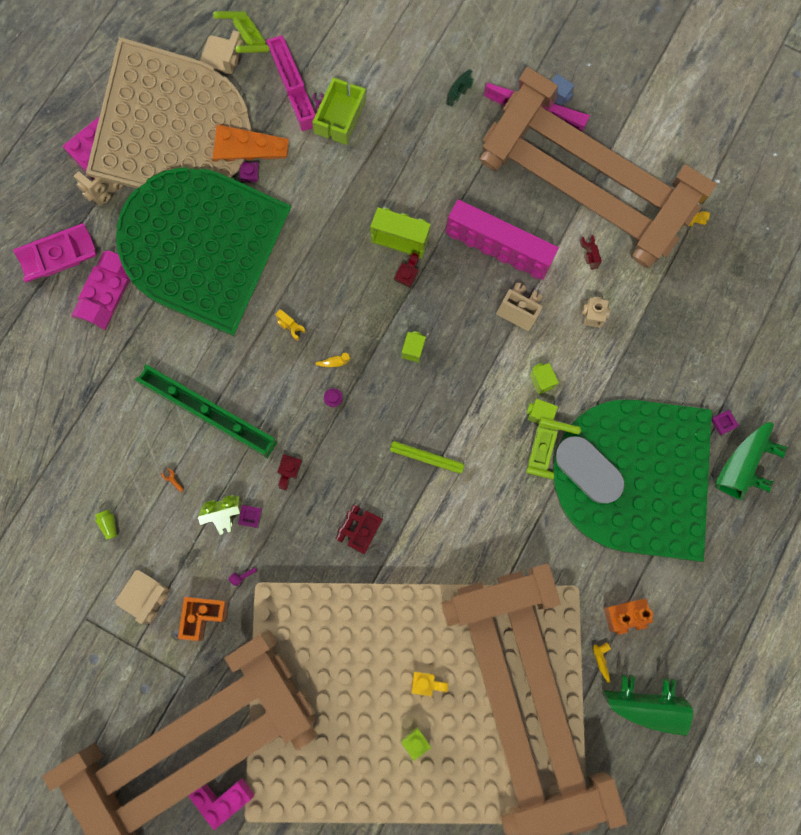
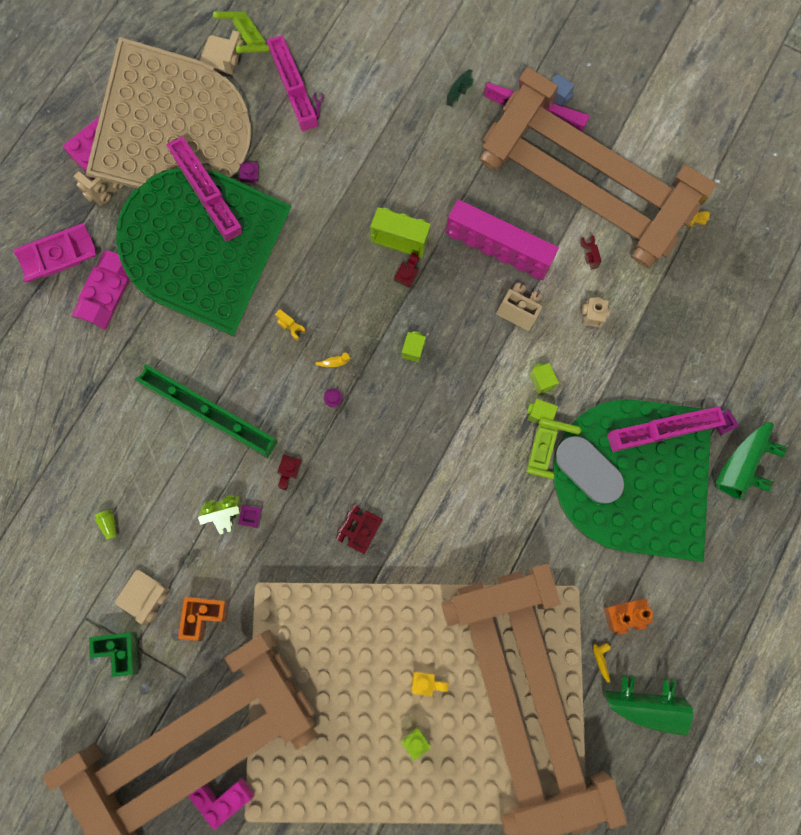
orange hand [161,468,184,492] -> none
orange wing [212,125,289,162] -> none
magenta hand [228,568,257,586] -> none
lime piece [312,77,366,145] -> none
lime axle [390,441,465,474] -> none
none -> green brick [89,632,139,677]
none -> dark pink slope [166,136,242,242]
none -> dark pink slope [607,406,726,452]

